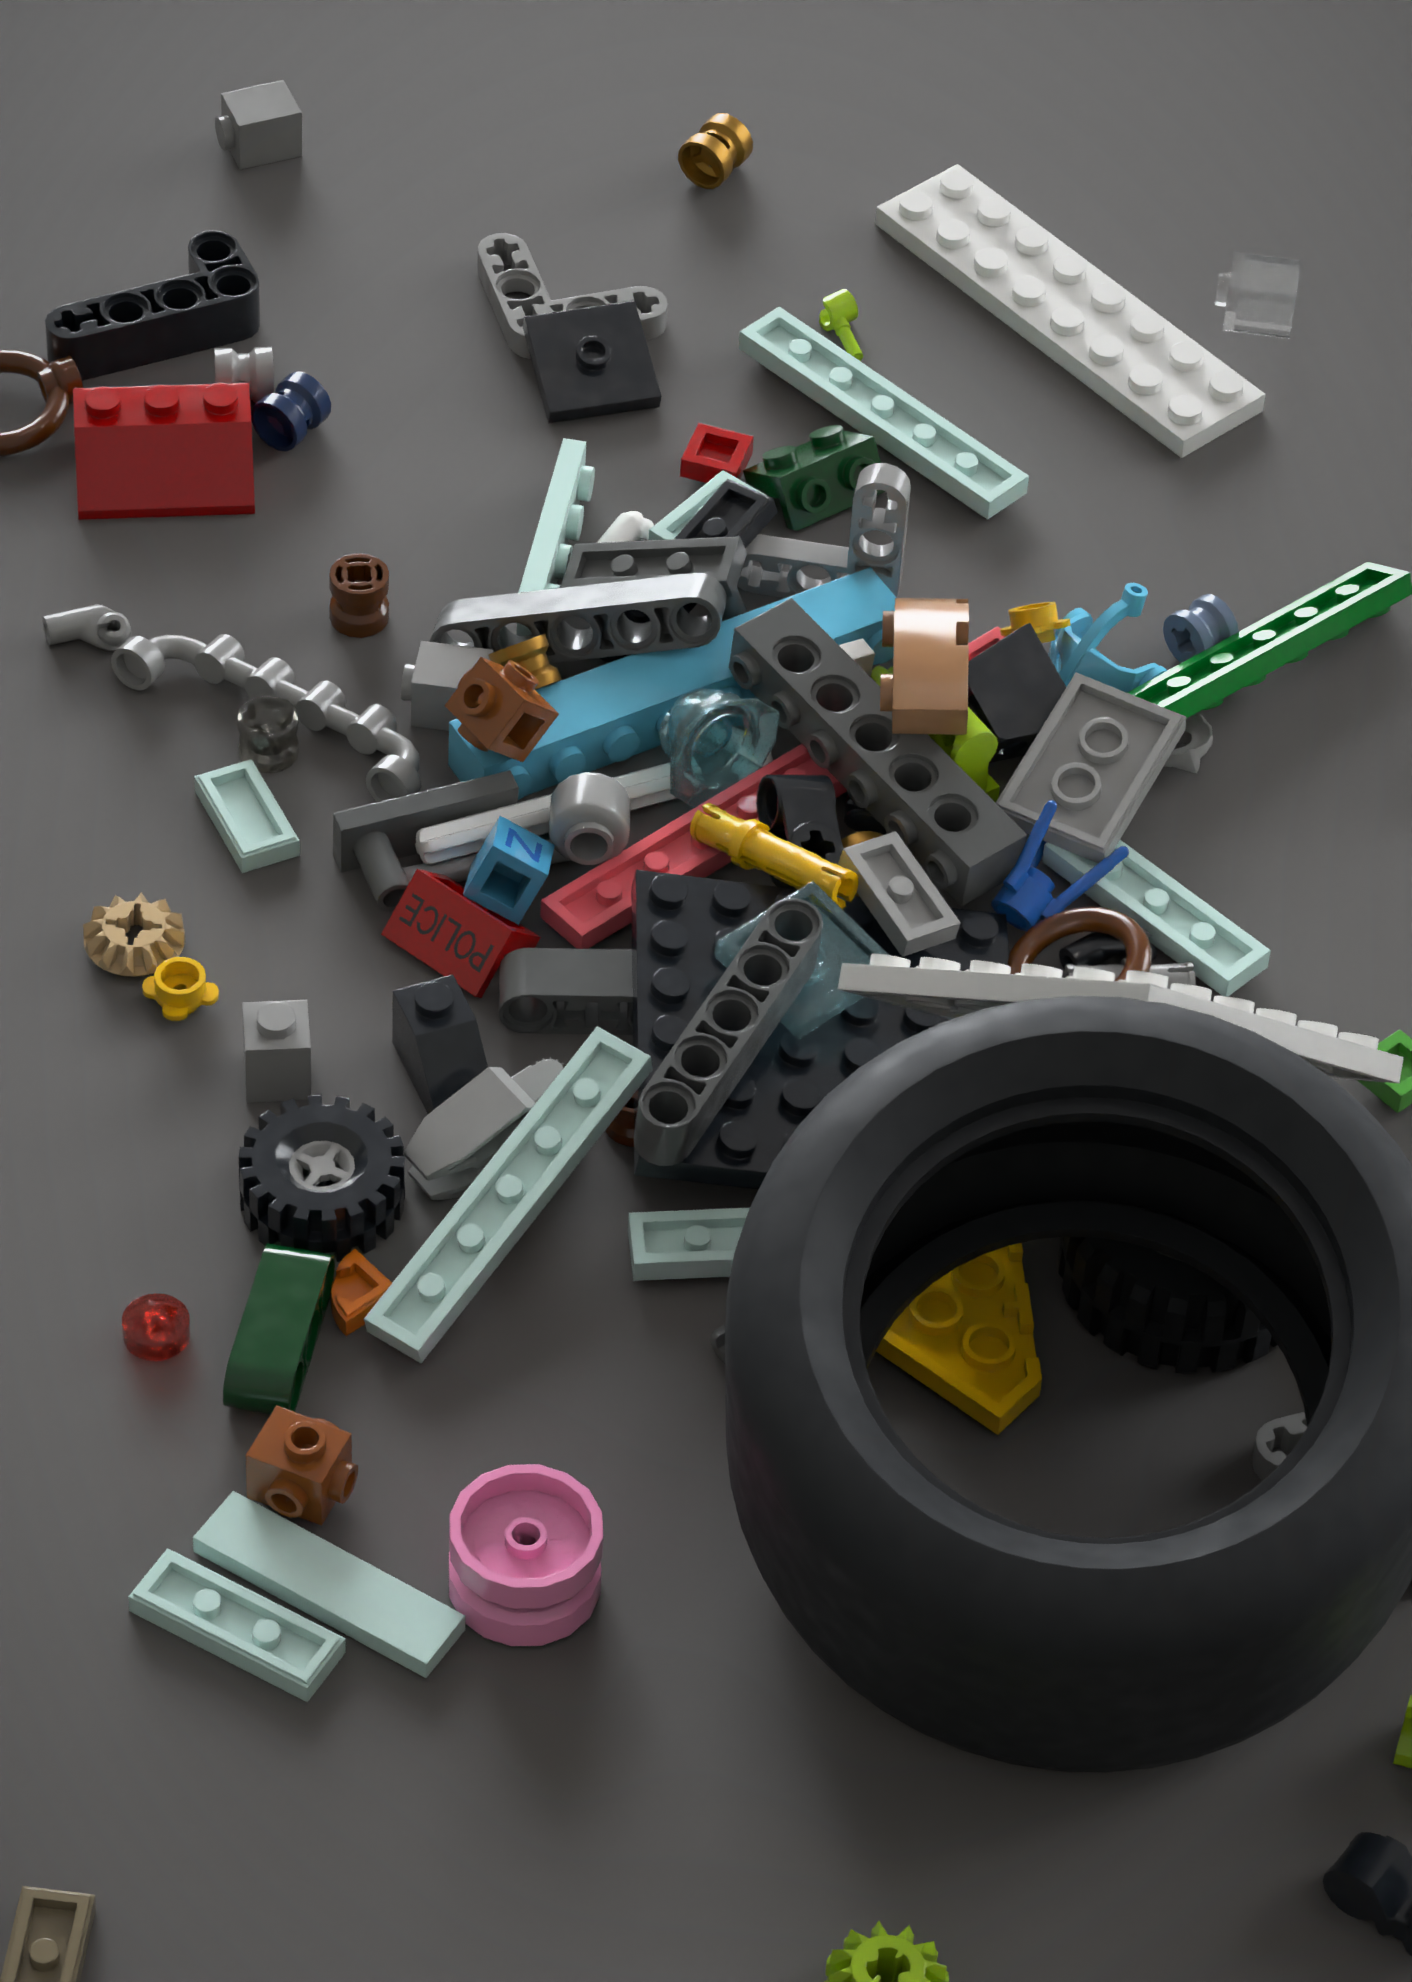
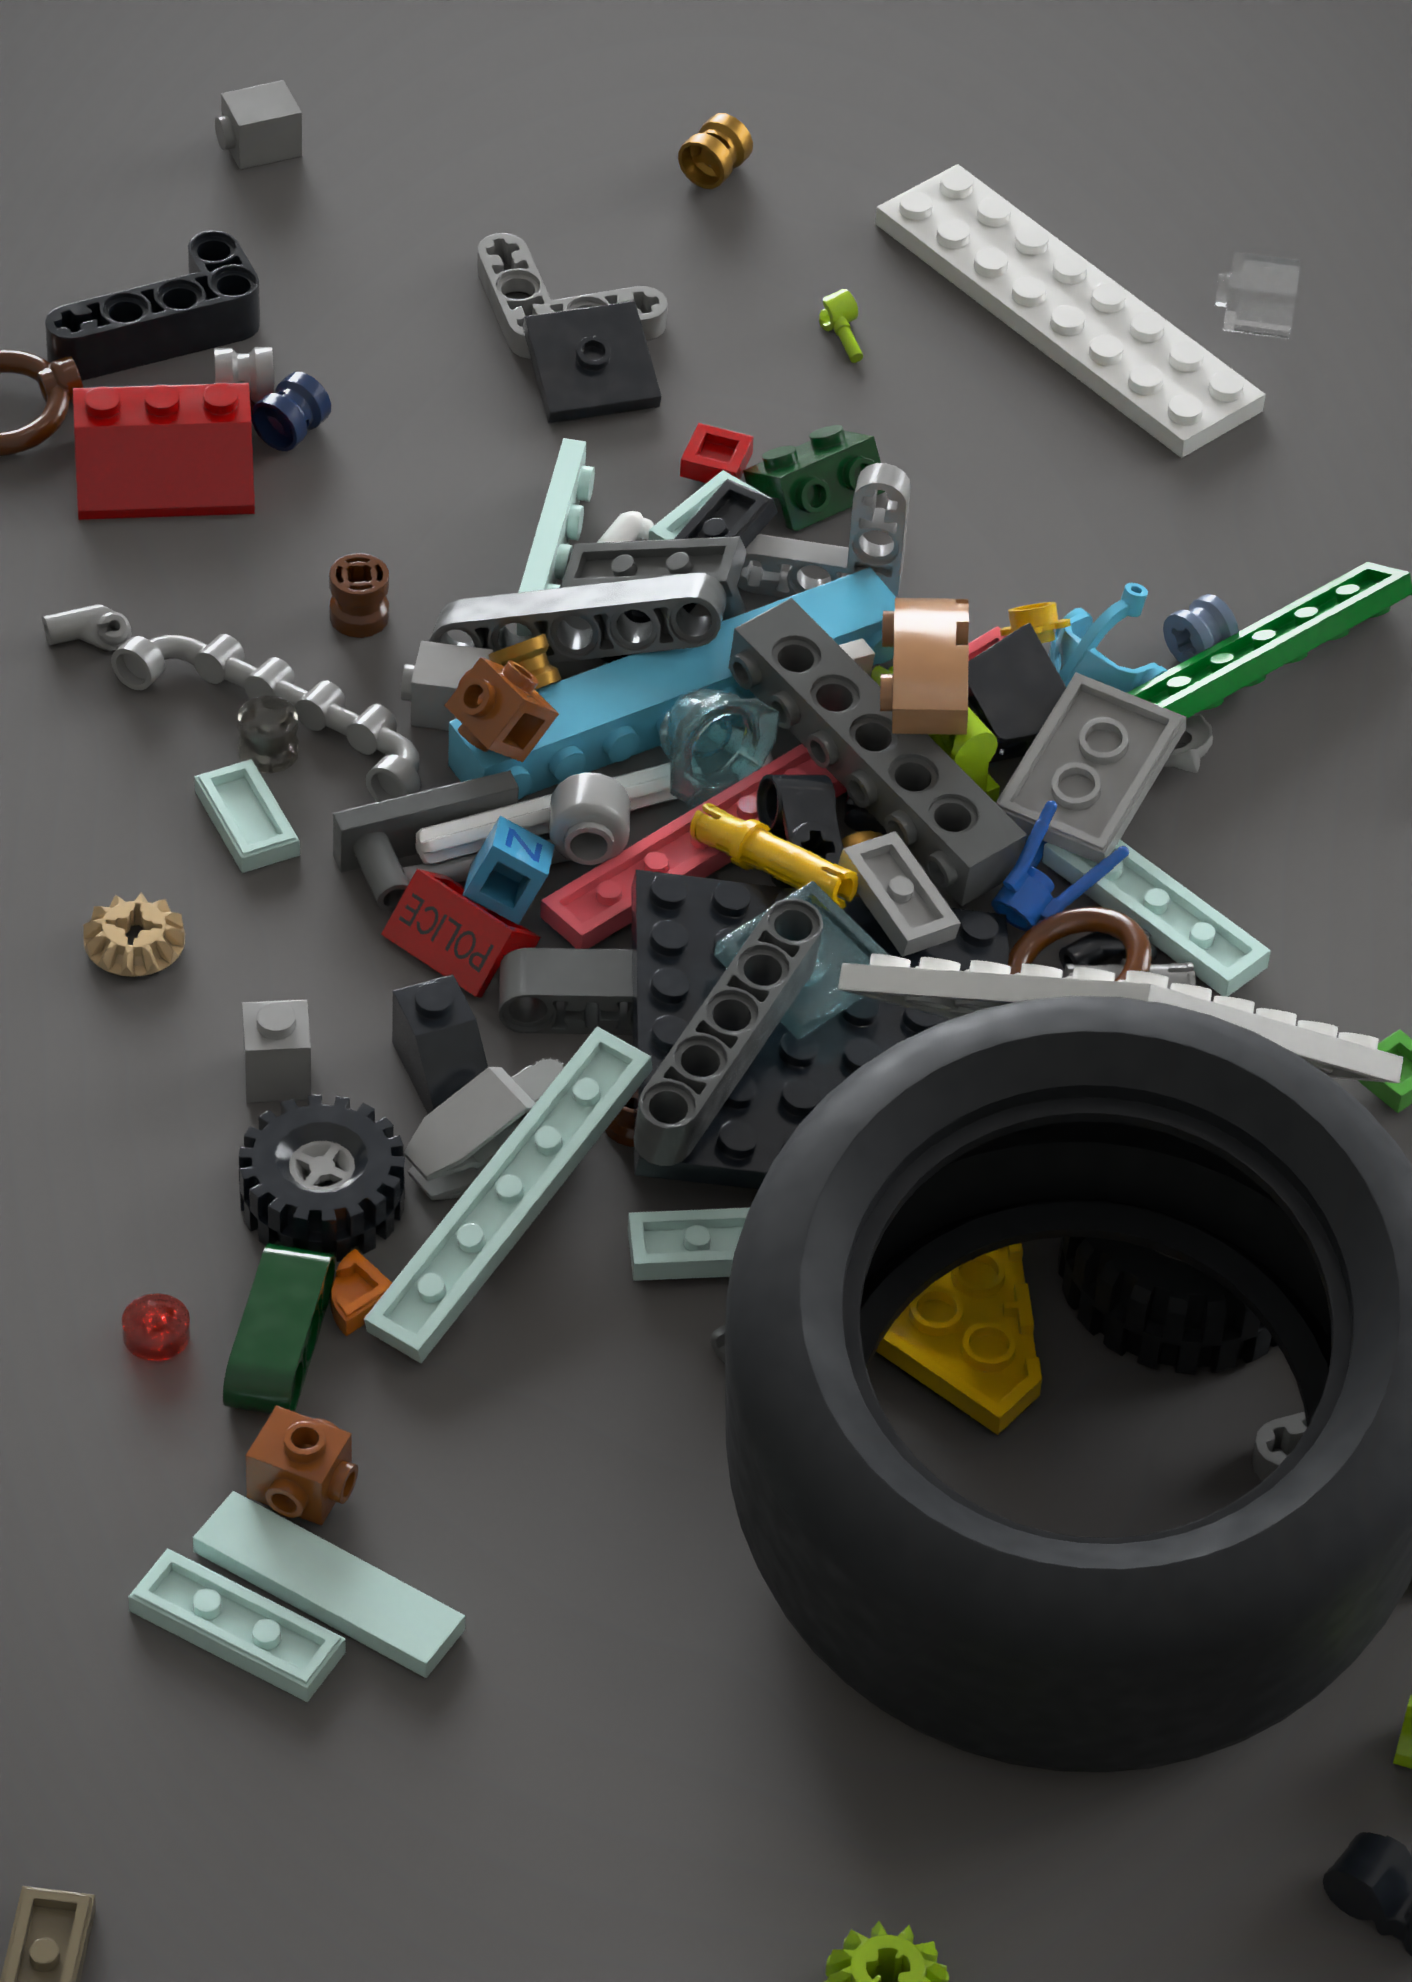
yellow plate [142,957,219,1021] -> none
bright pink wheel [448,1464,603,1646] -> none
light aqua plate [739,306,1029,520] -> none

